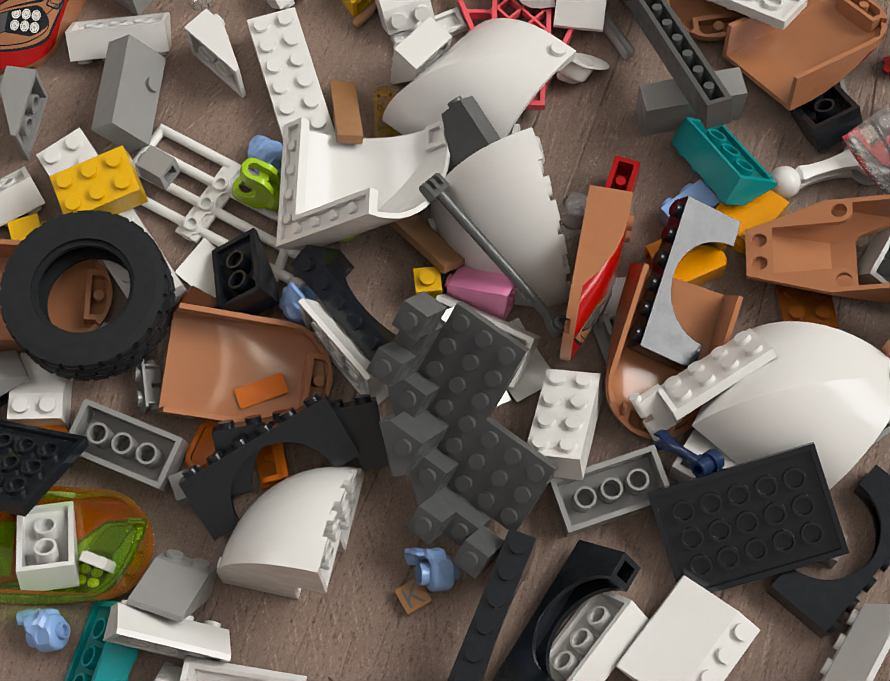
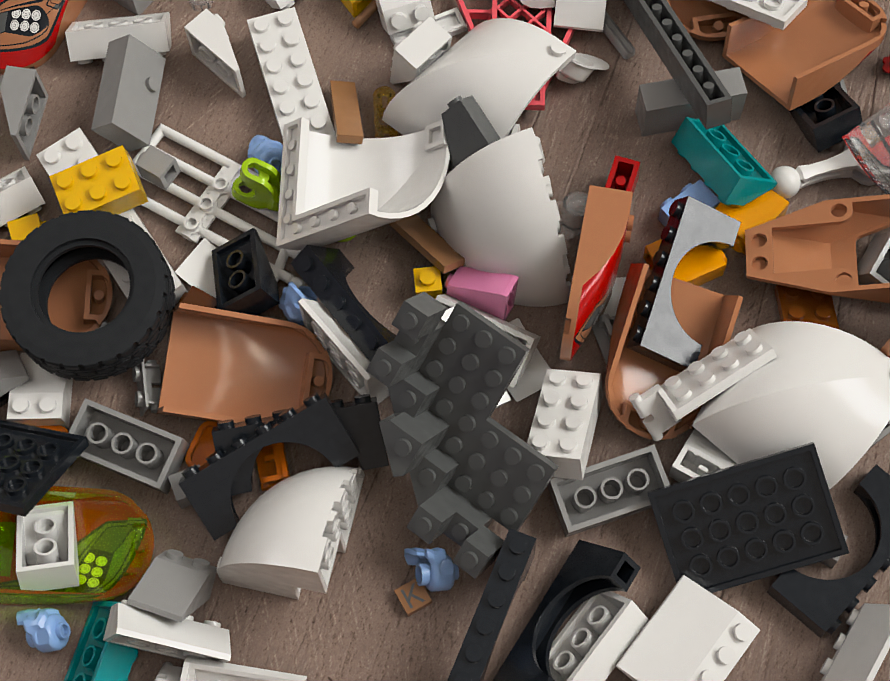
white tile [79,550,117,574] -> none
orange sticker [234,372,289,409] -> none
dark grey hinge [419,173,570,338] -> none
dark blue brick [652,429,725,477] -> none

